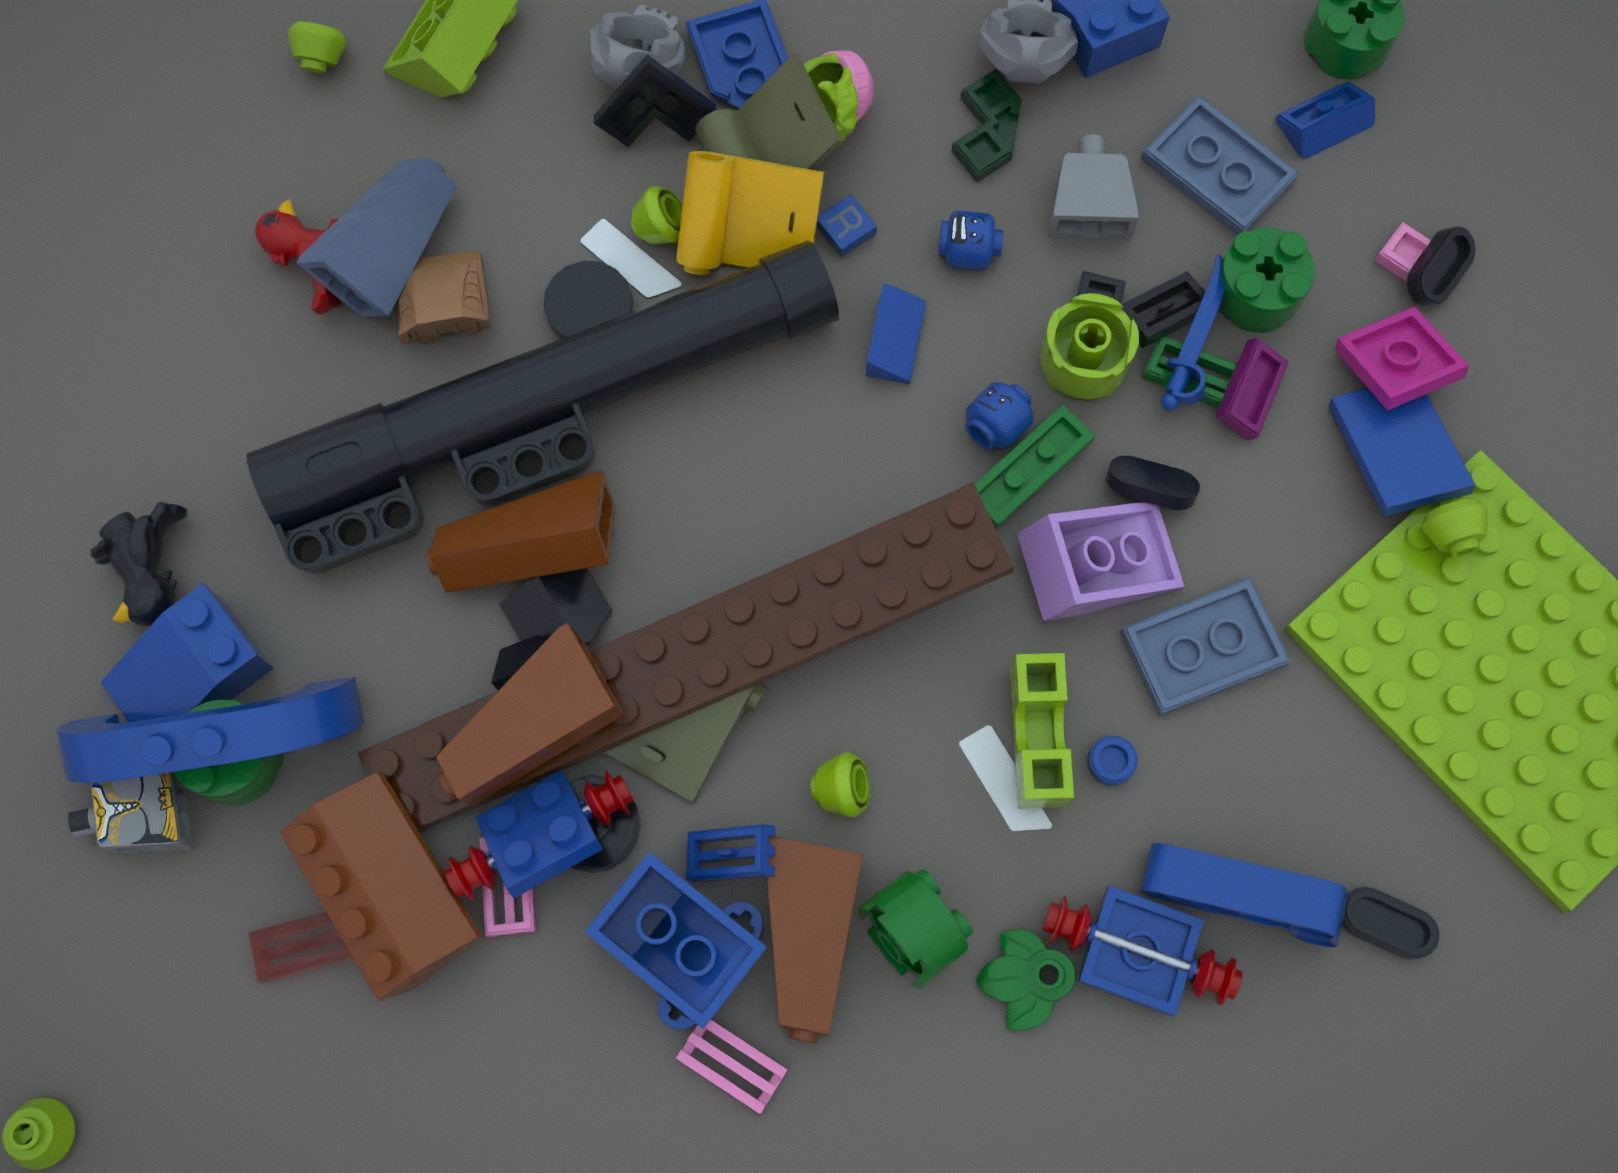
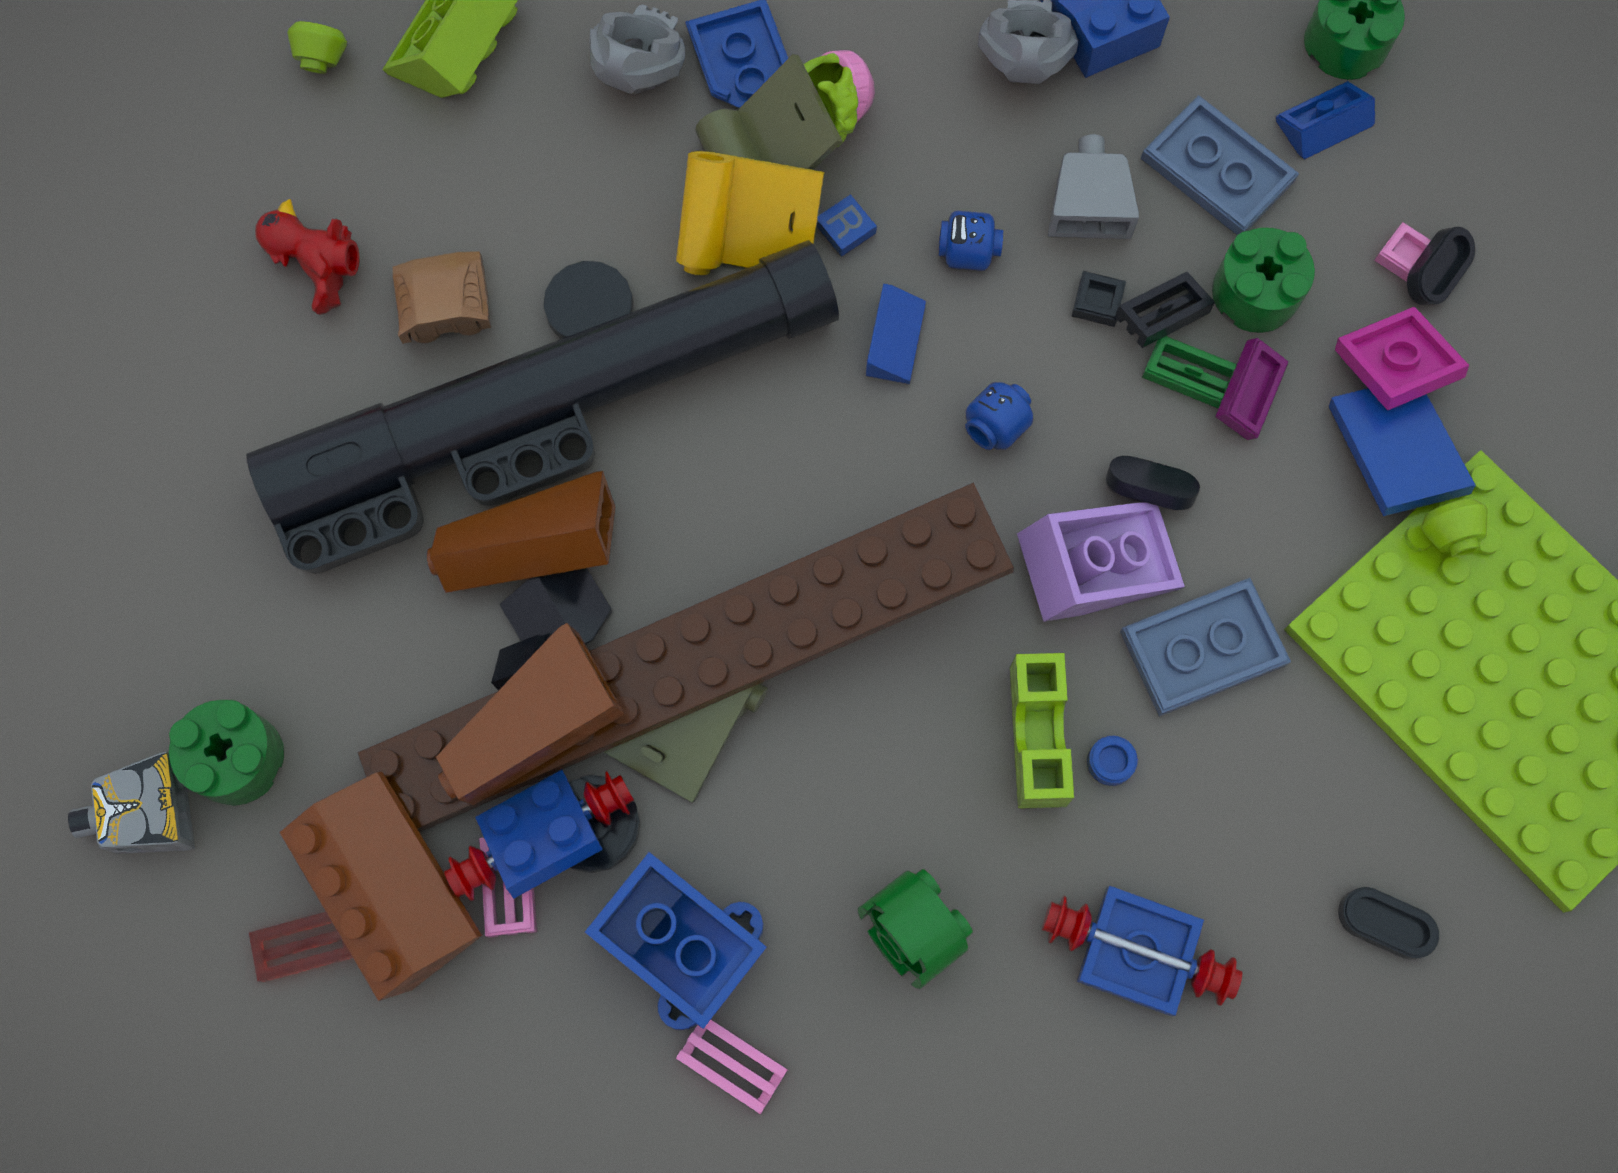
lime cone [2,1097,75,1170] -> none
blue arch [57,677,364,783] -> none
black animal [90,502,187,626] -> none
blue slope [101,583,274,722] -> none
sand blue slope [296,157,457,317] -> none
white sticker [580,219,682,298] -> none
black tile [594,54,716,147] -> none
lime cone [631,186,682,245] -> none
blue tile [686,824,775,882] -> none
dark orange slope [767,836,863,1044] -> none
lime cone [810,751,870,818] -> none
dark green tile [951,69,1022,182] -> none
white sticker [959,725,1052,831] -> none
green plate [975,404,1095,530] -> none
green plate [976,929,1076,1031] -> none
lime brick [1040,293,1139,399] -> none
blue beam [1141,843,1348,947] -> none
blue sword [1161,254,1225,411] -> none

